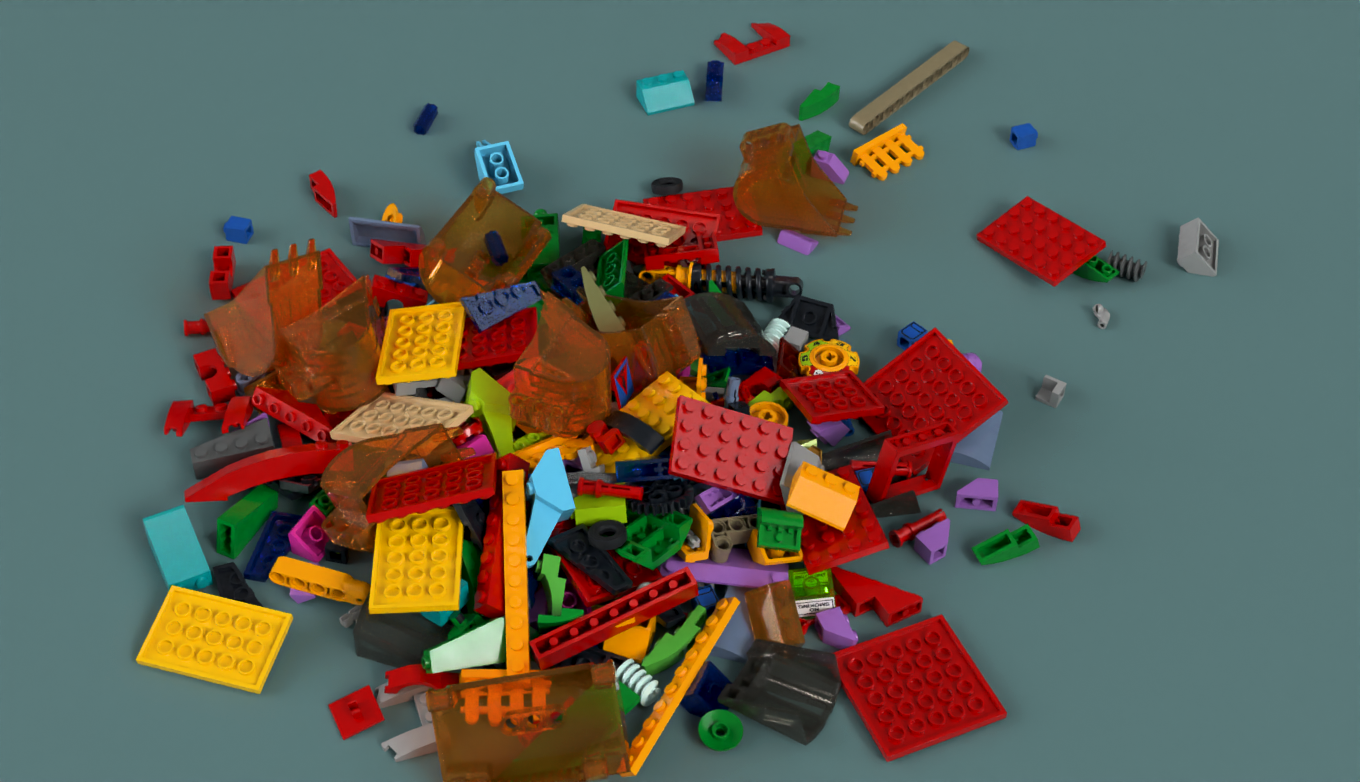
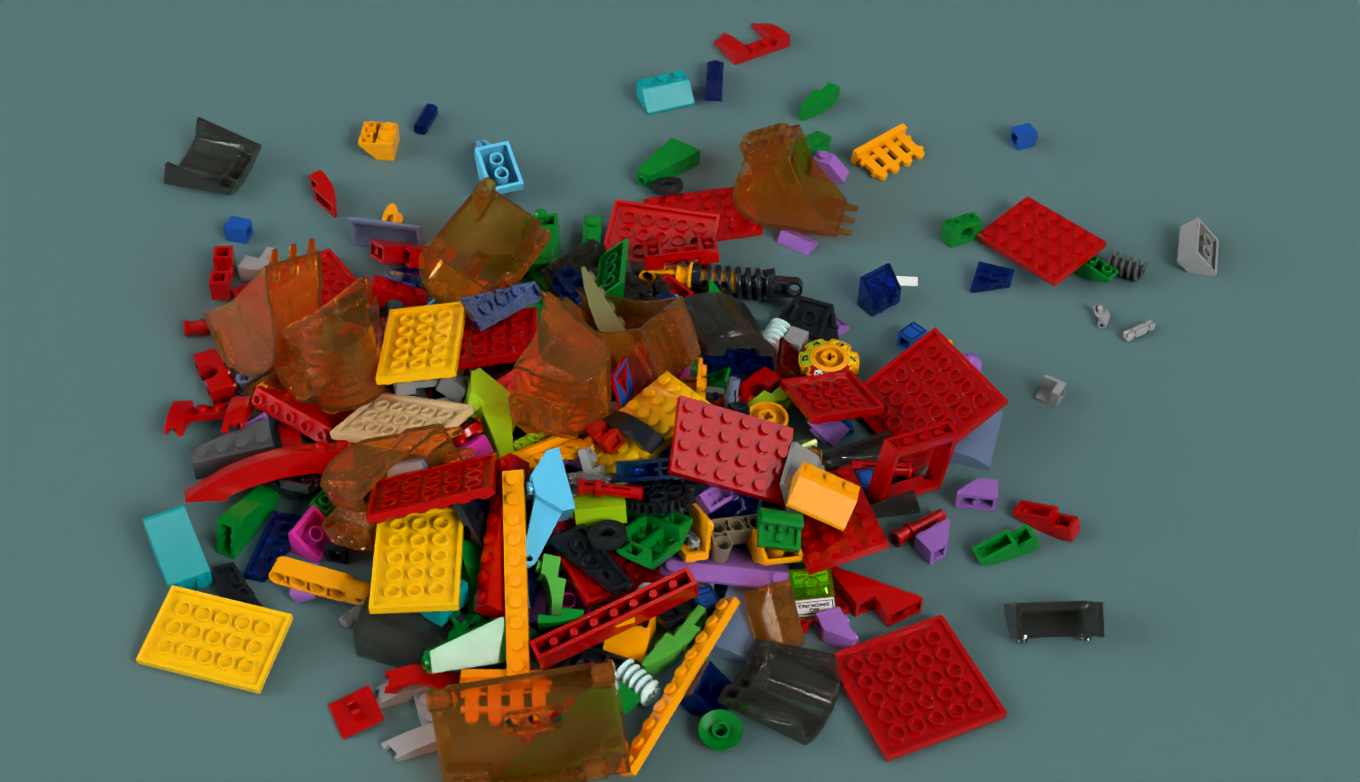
clear blue axle [484,231,509,266] -> none
tan plate [561,204,686,247] -> none
dark tan beam [849,40,970,135] -> none
none -> clear smoke windscreen [164,117,262,195]
none -> light grey brick [238,247,277,282]
none -> light orange slope [358,121,400,161]
none -> green slope [636,137,700,189]
none -> clear blue slope [857,263,901,317]
none -> white sticker [886,275,918,286]
none -> green brick [941,211,983,248]
none -> clear blue wing [970,261,1015,293]
none -> clear smoke windscreen [1004,600,1105,643]
none -> light grey axle [1122,320,1156,342]

